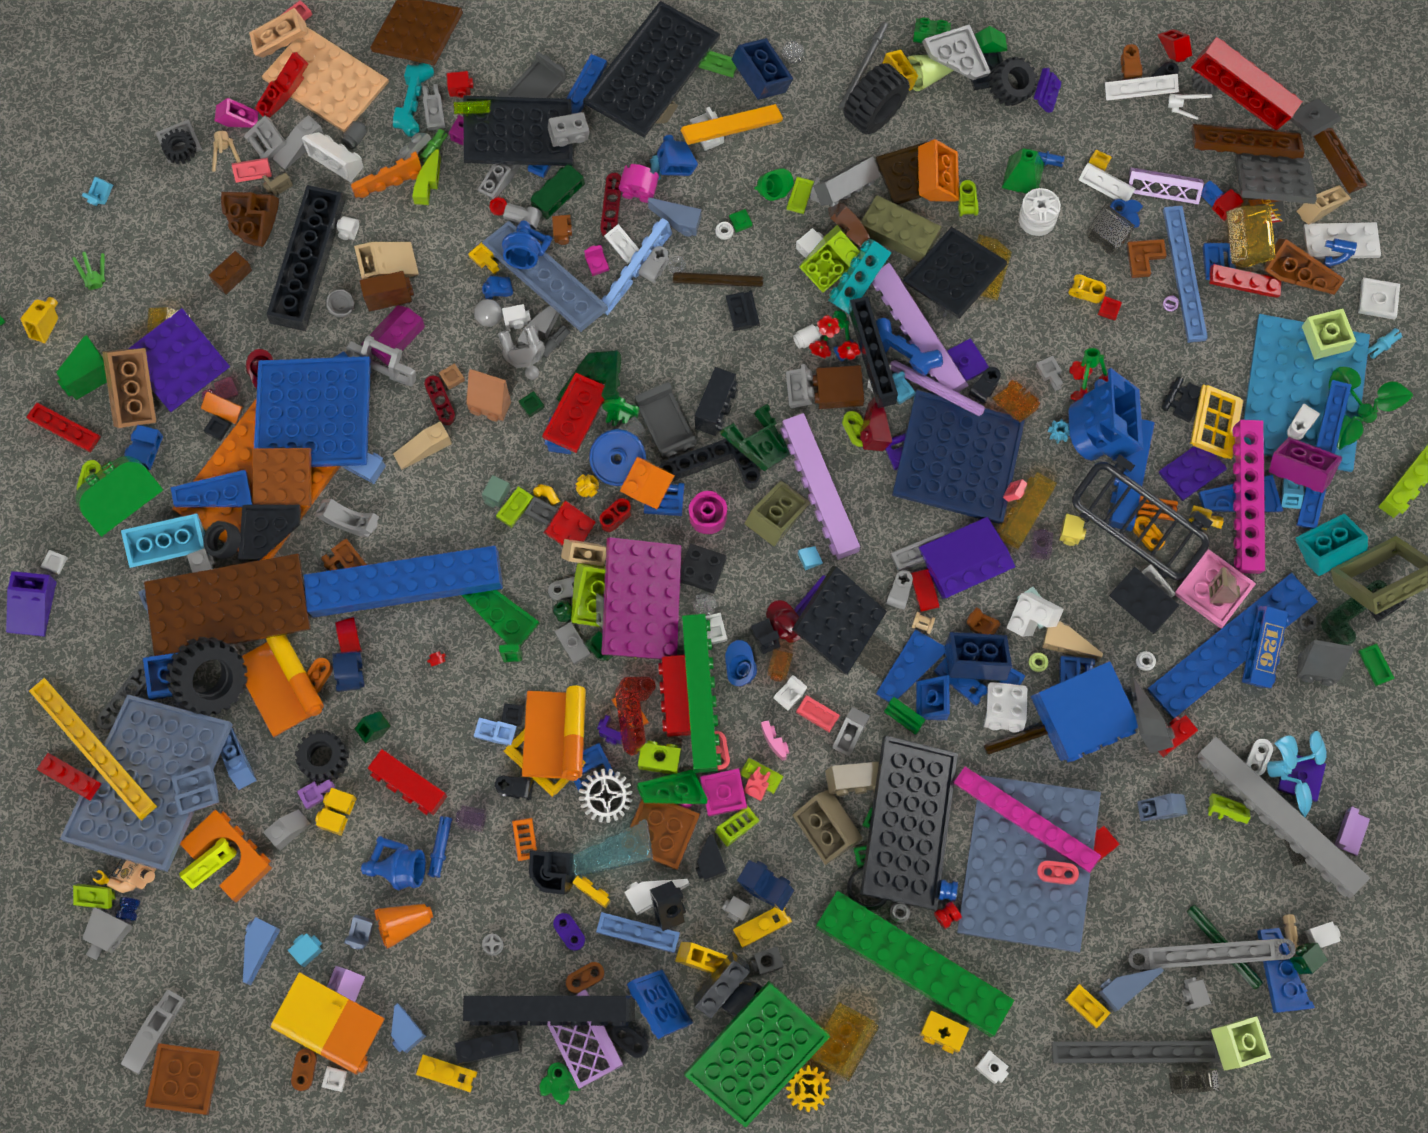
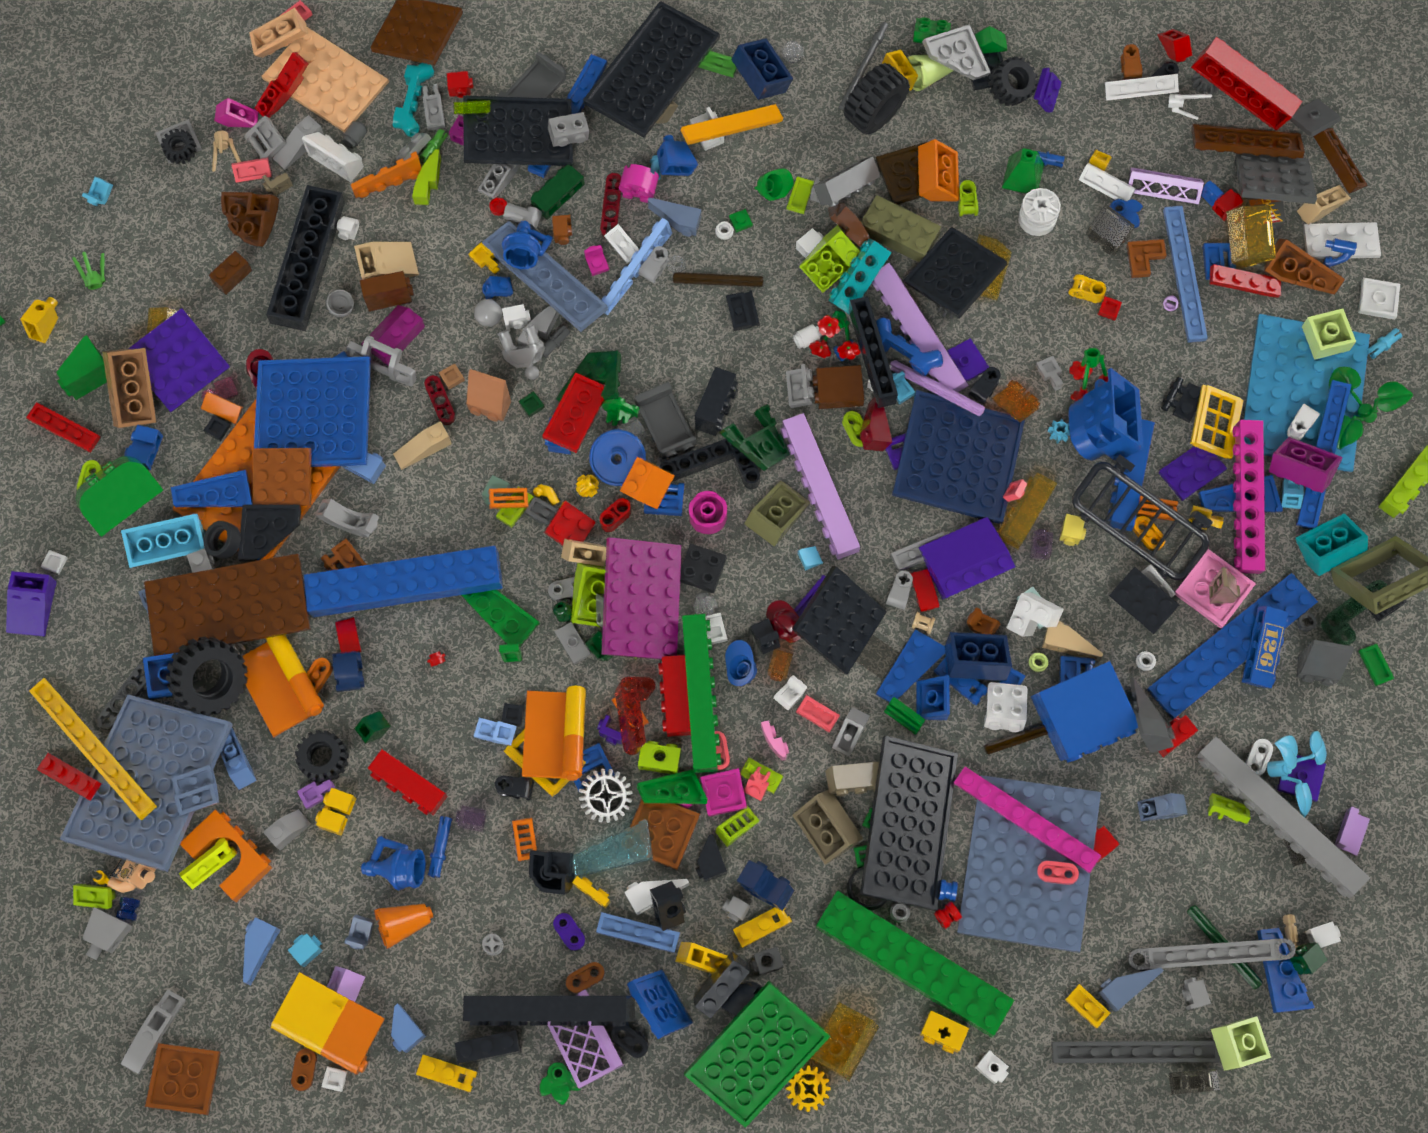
none -> orange tile [488,488,528,509]

